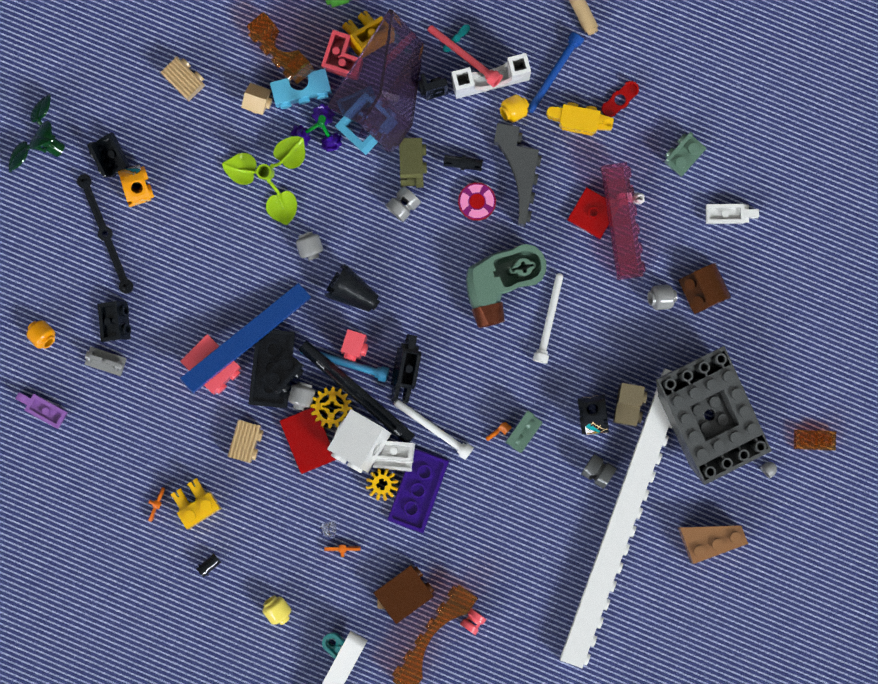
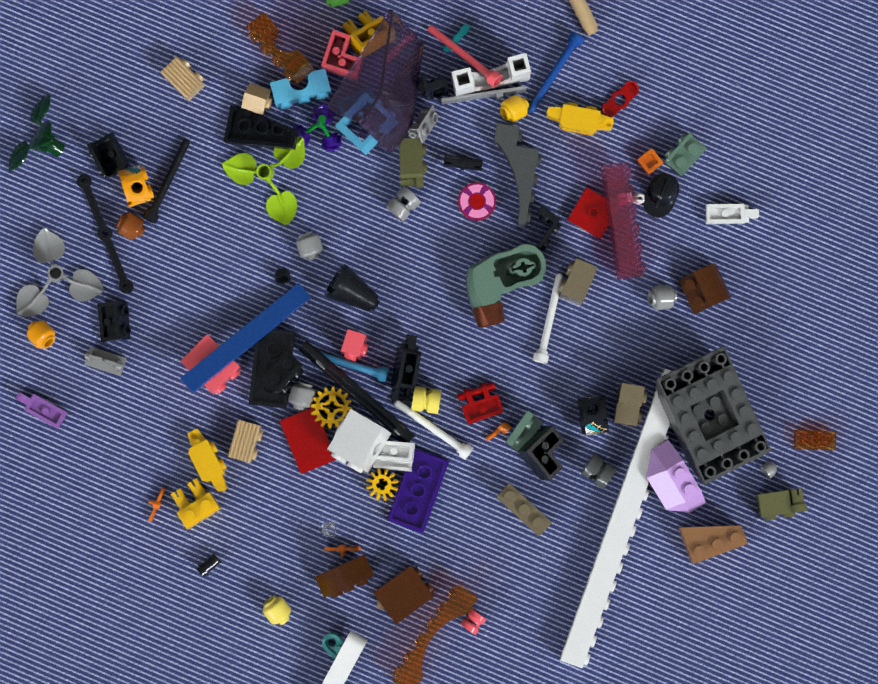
none -> light grey plant [16,228,104,317]
none -> dark orange head [115,212,145,240]
none -> black piece [142,138,190,224]
none -> yellow hinge [187,428,227,492]
none -> black wing [223,105,299,150]
none -> black hinge [275,267,291,284]
none -> reddish brown brick [315,555,374,598]
none -> light grey hinge [408,104,438,144]
none -> light yellow wheel [411,386,442,414]
none -> light grey piece [441,86,527,105]
none -> red plate [457,382,504,425]
none -> dark tan brick [496,483,552,537]
none -> black brick [517,426,564,480]
none -> black bracket [537,206,561,250]
none -> dark tan brick [558,258,598,306]
none -> orange plate [637,148,664,176]
none -> black piece [643,173,679,218]
none -> lavender wedge [646,439,706,513]
none -> olive hinge [756,488,808,521]

